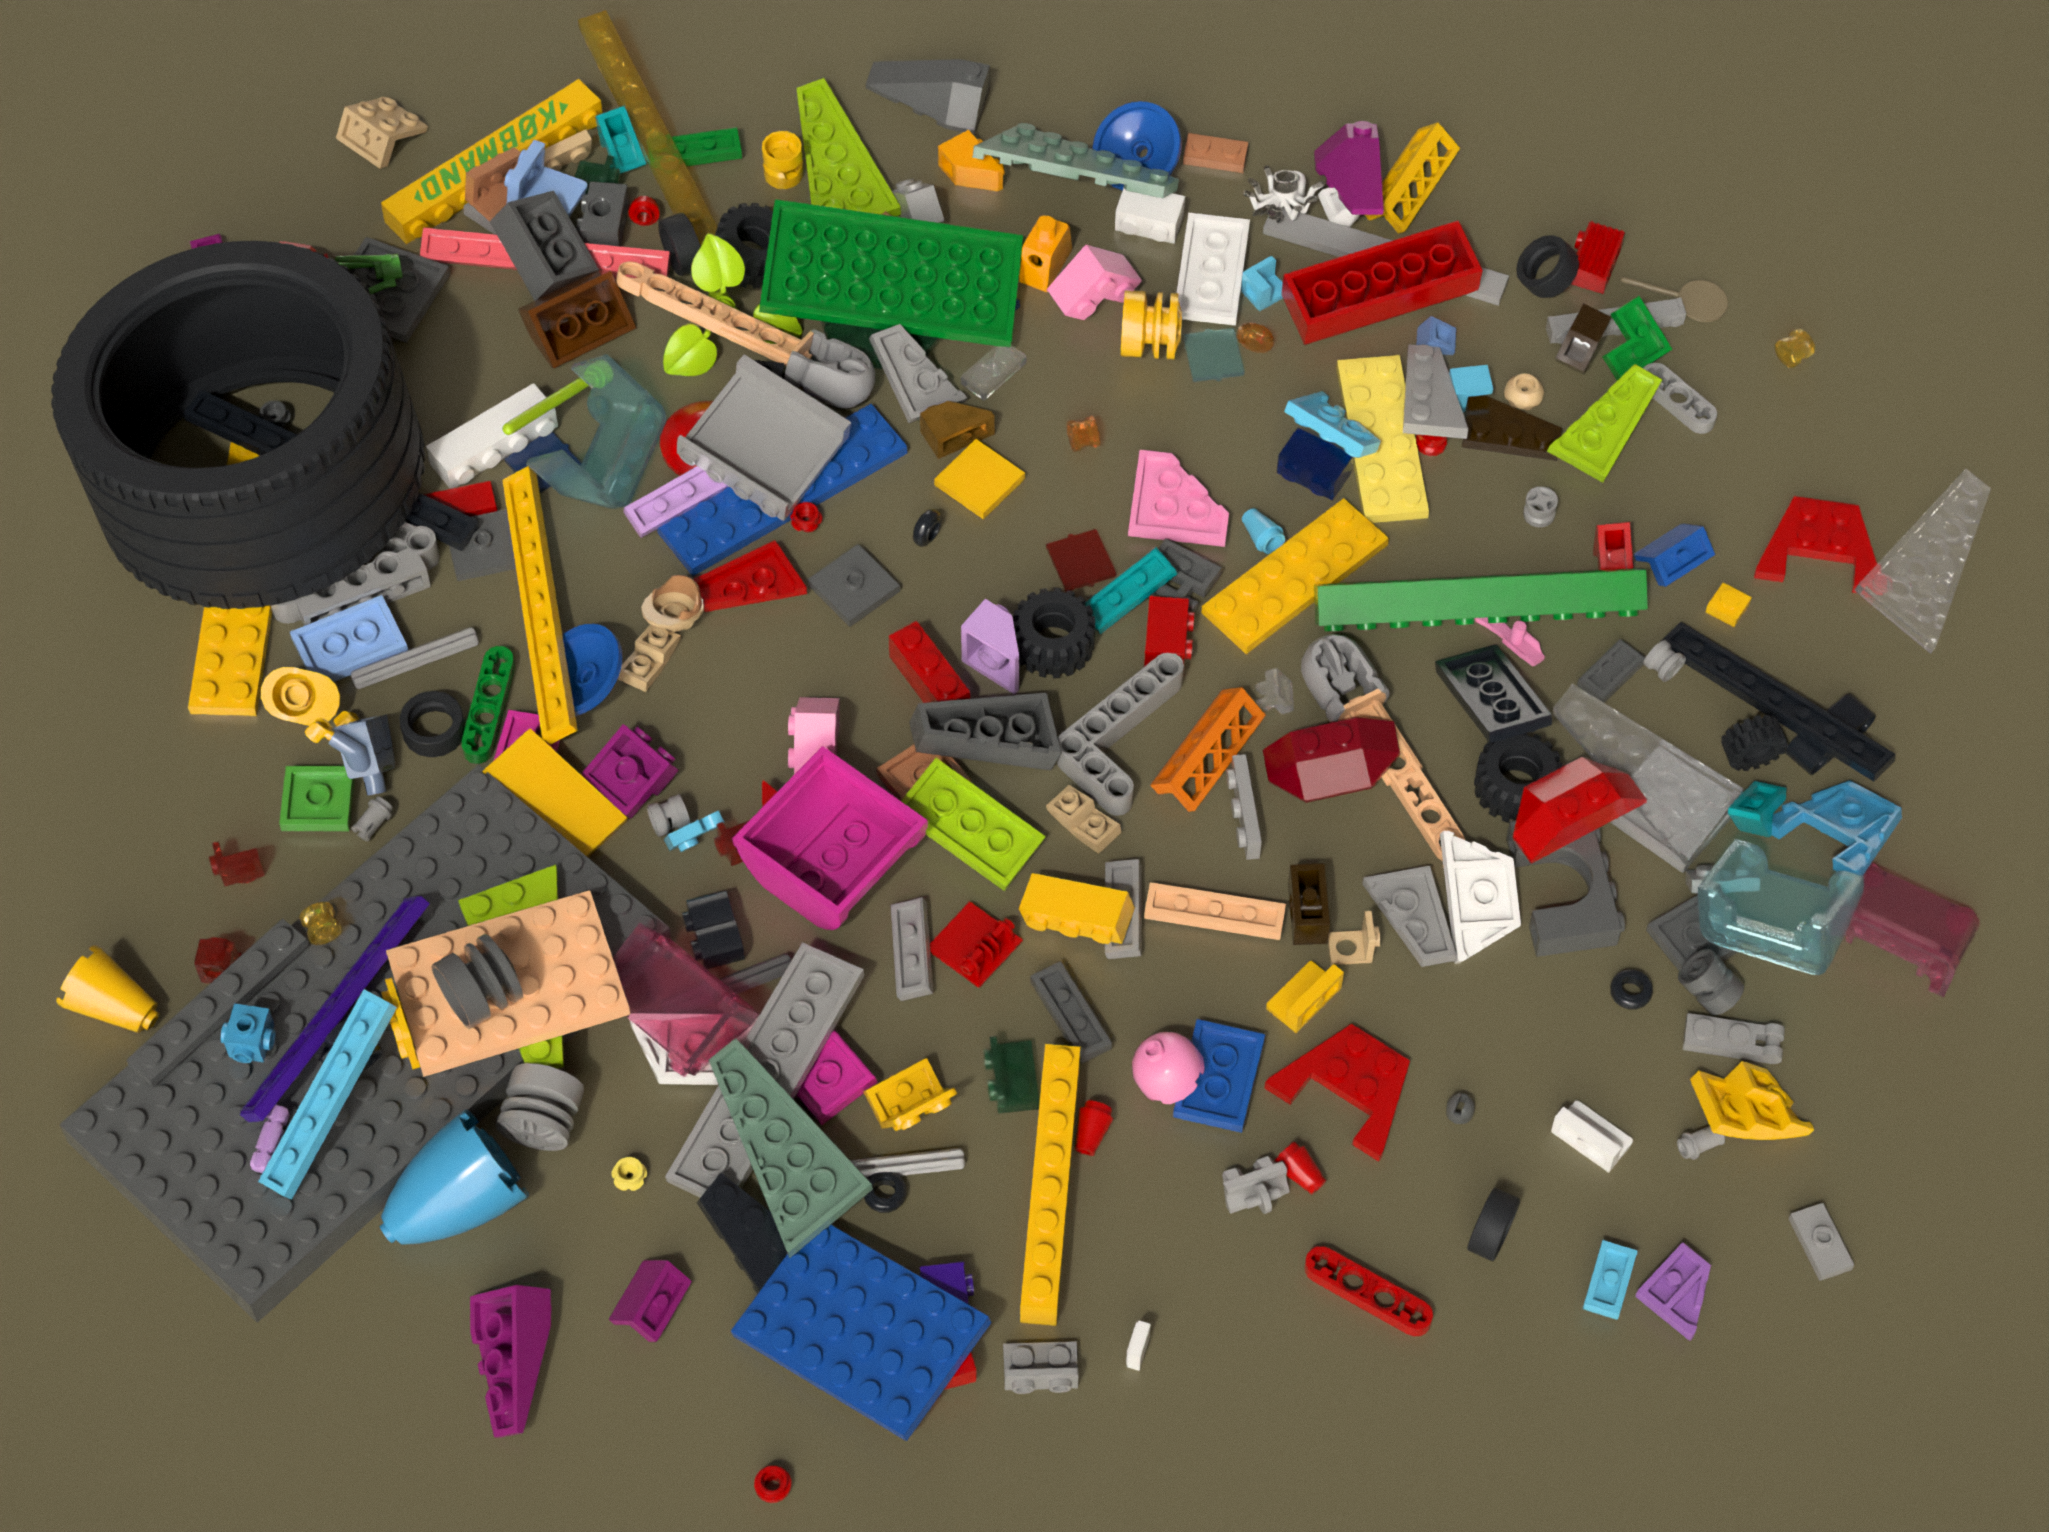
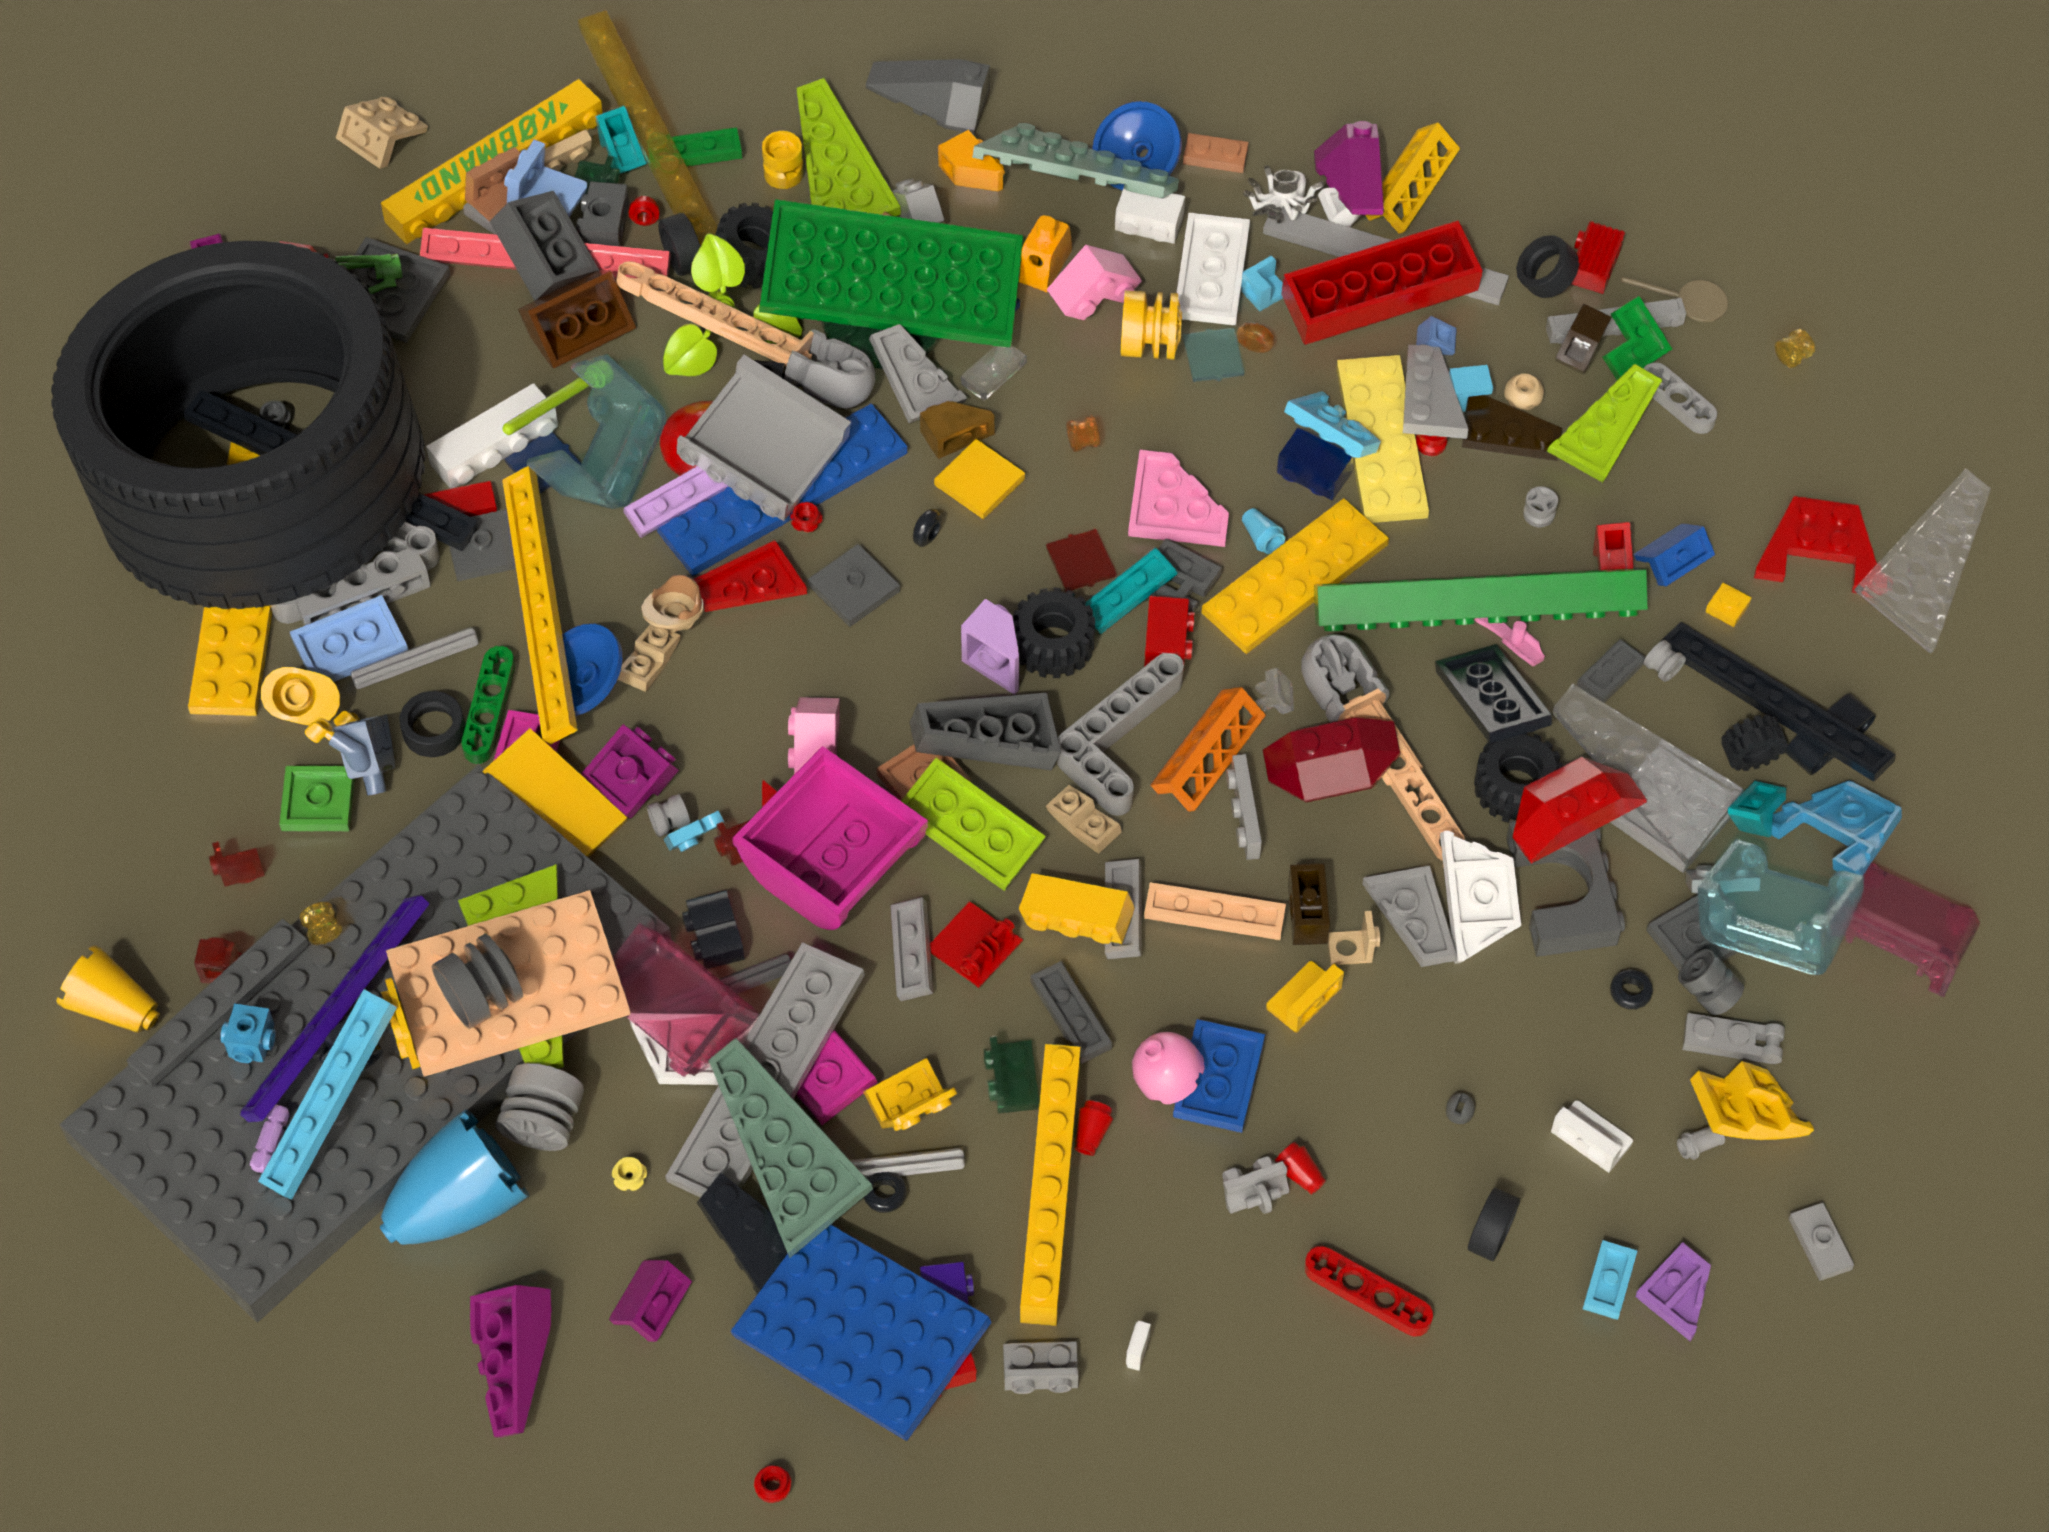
light grey pin [351,797,393,841] -> none
red brick [888,621,970,703] -> none
red wing [1264,1024,1410,1162] -> none

